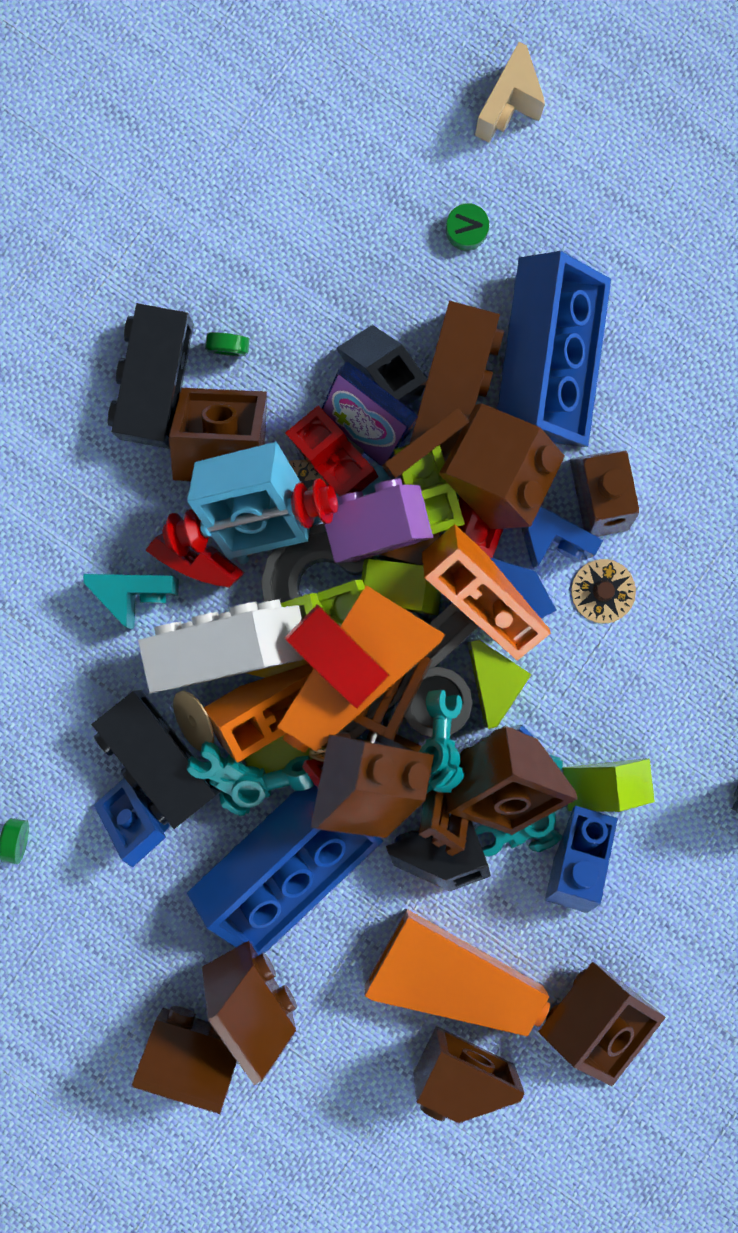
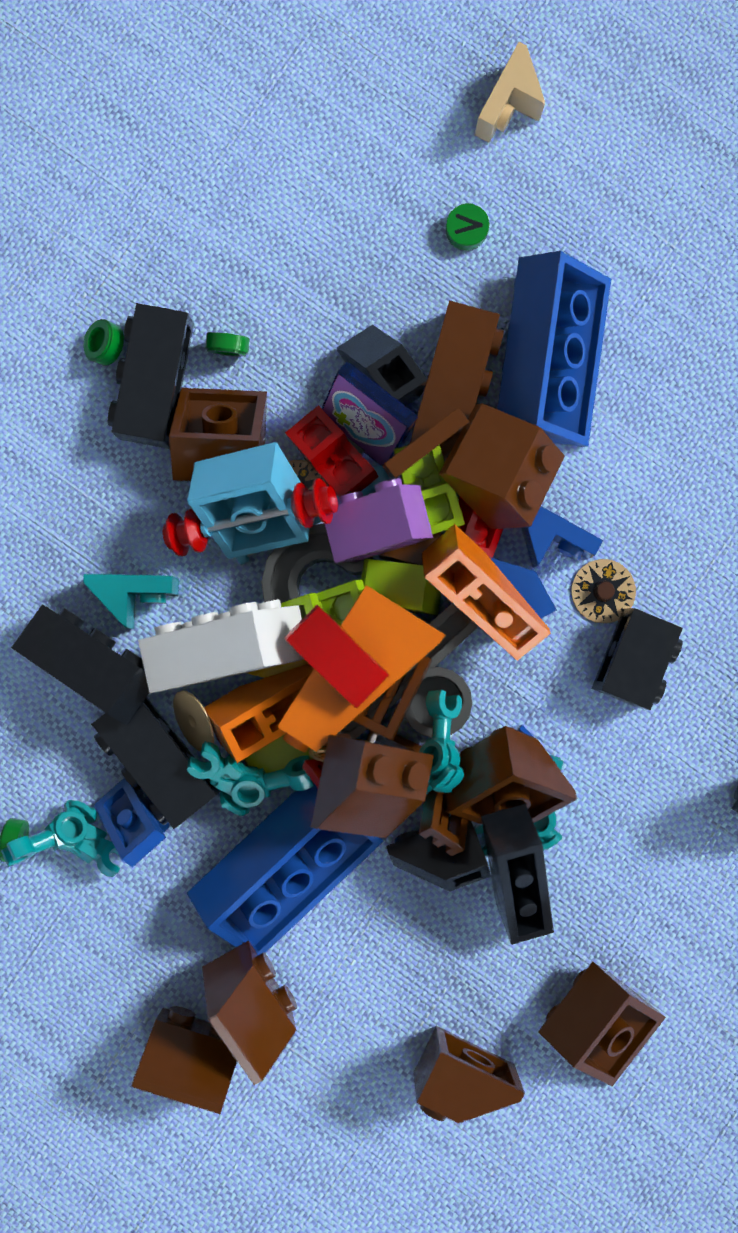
red slope [146,534,244,587] -> none
orange slope [365,909,550,1036] -> none
lime slope [467,640,532,729] -> none
blue slope [545,805,618,913] -> none
lime slope [562,758,655,812] -> none
reddish brown torso [570,450,639,537] -> none
none -> teal piece [1,800,121,877]
none -> black brick [11,604,149,726]
none -> green tile [83,319,124,366]
none -> black brick [481,804,554,945]
none -> black brick [591,608,683,710]

